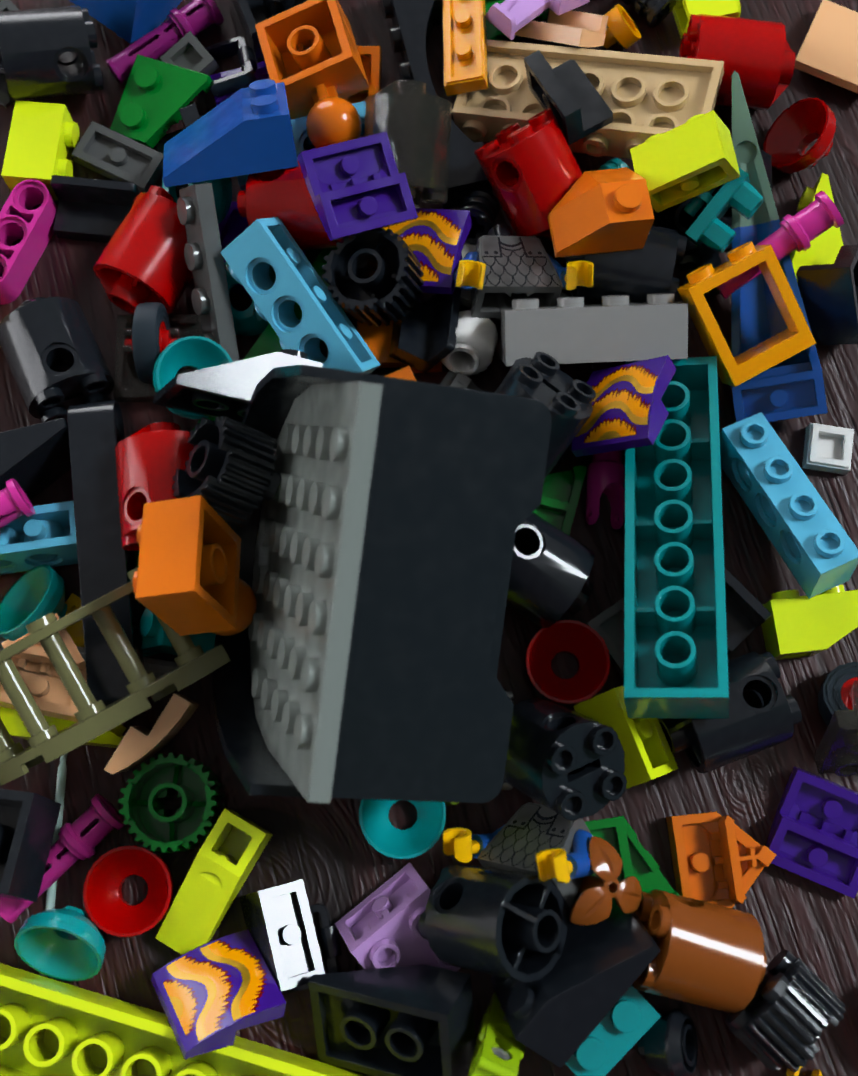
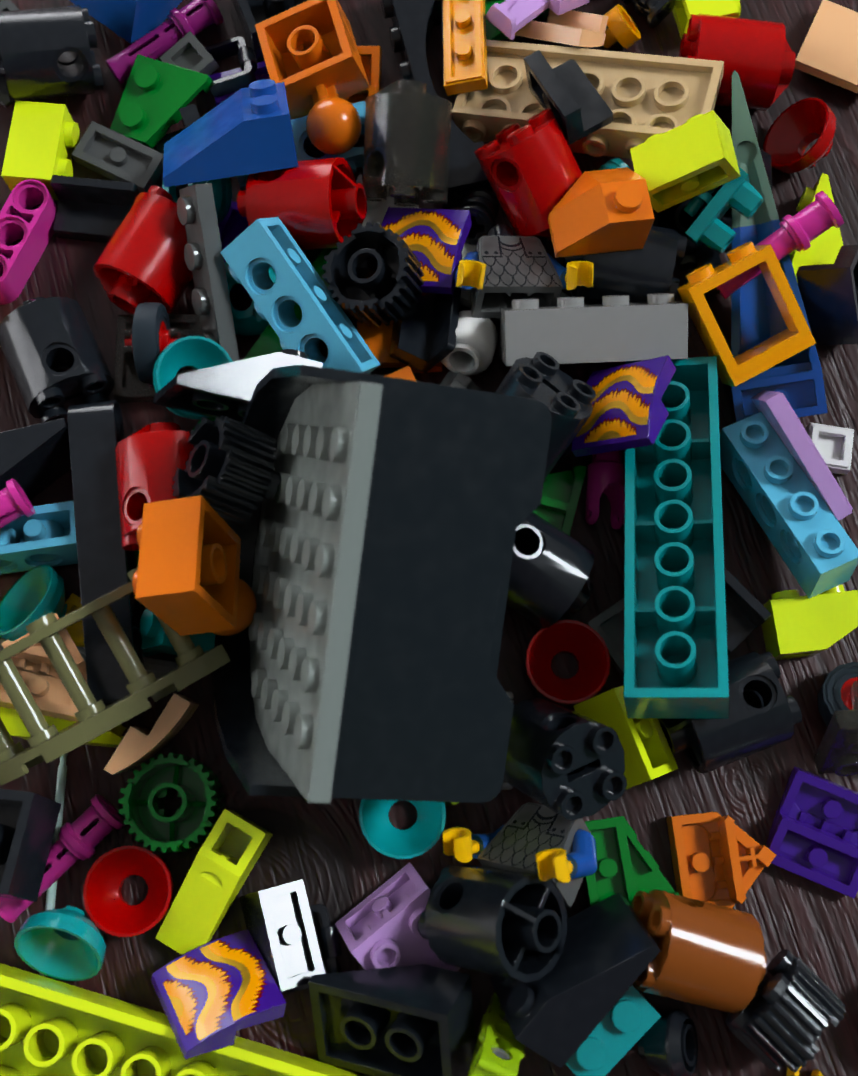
dark purple slope [297,131,418,241] -> none
dark orange plant [568,836,642,925] -> none
none -> lavender tile [751,390,853,521]

